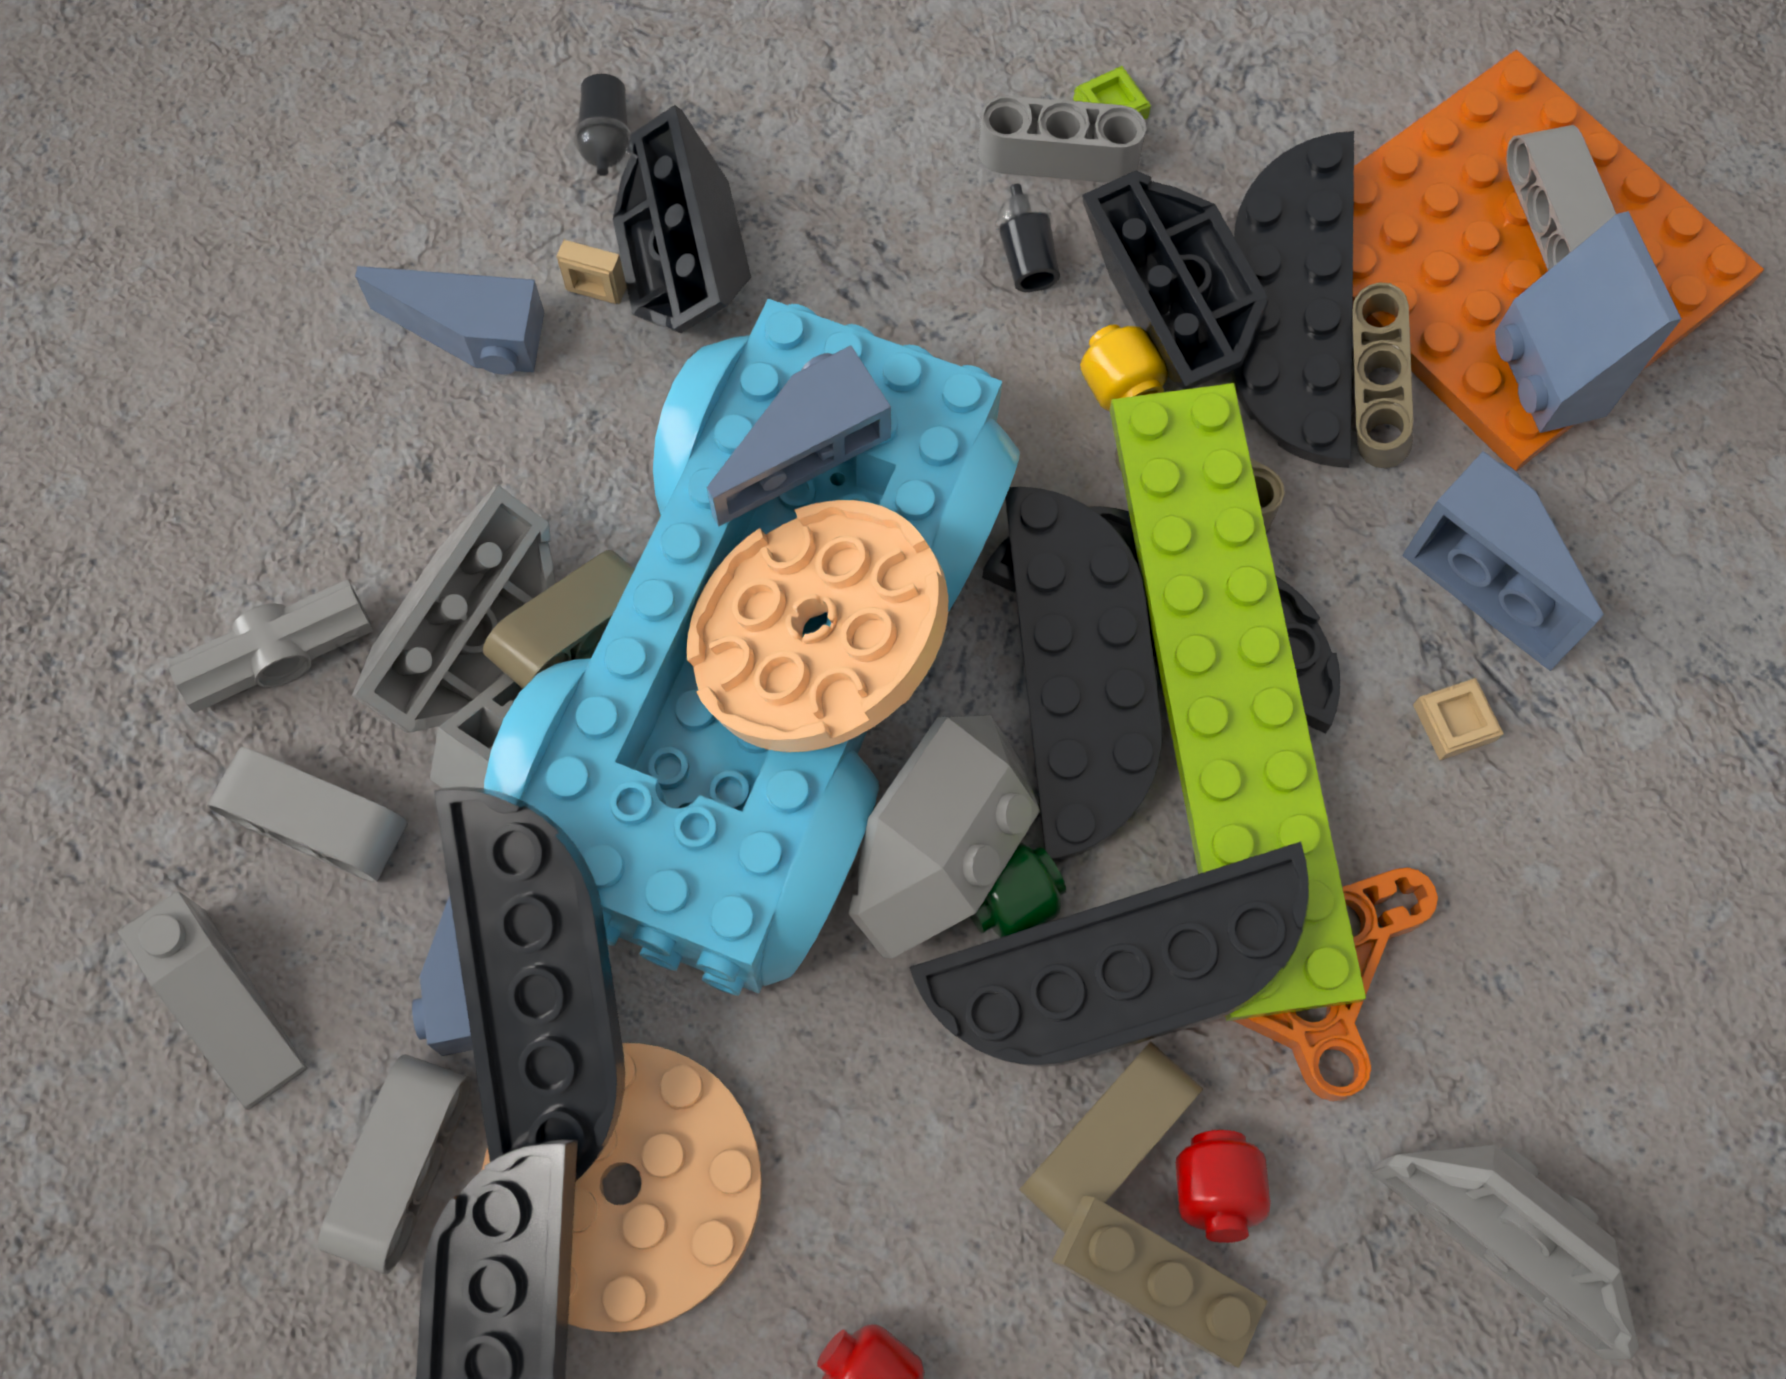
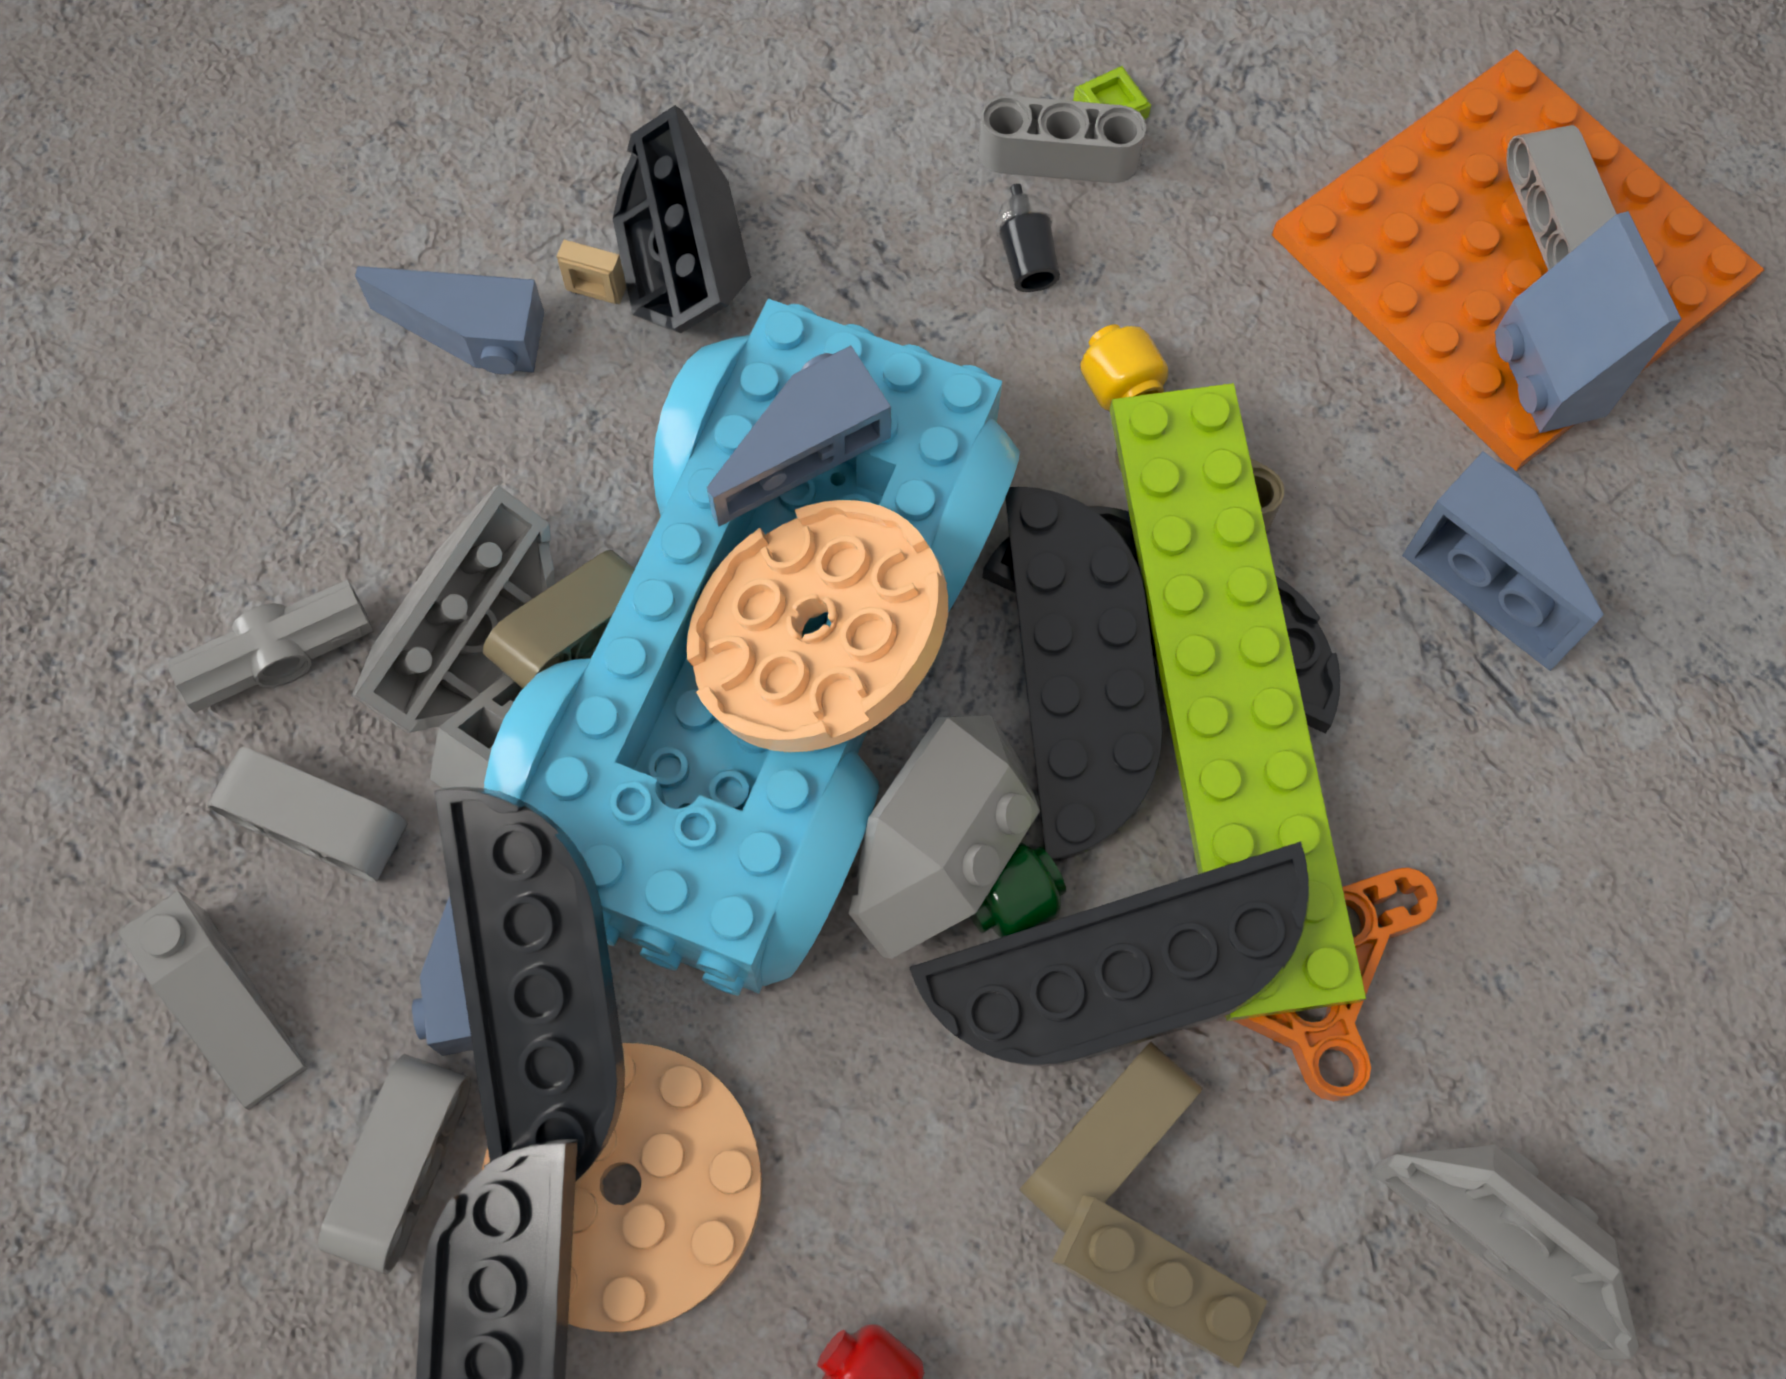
piece [574,73,631,176] -> none
black wedge [1082,170,1269,390] -> none
red head [1176,1130,1271,1243] -> none
black plate [1231,131,1354,468] -> none
dark tan beam [1352,282,1413,468] -> none
tan tile [1413,678,1504,760] -> none

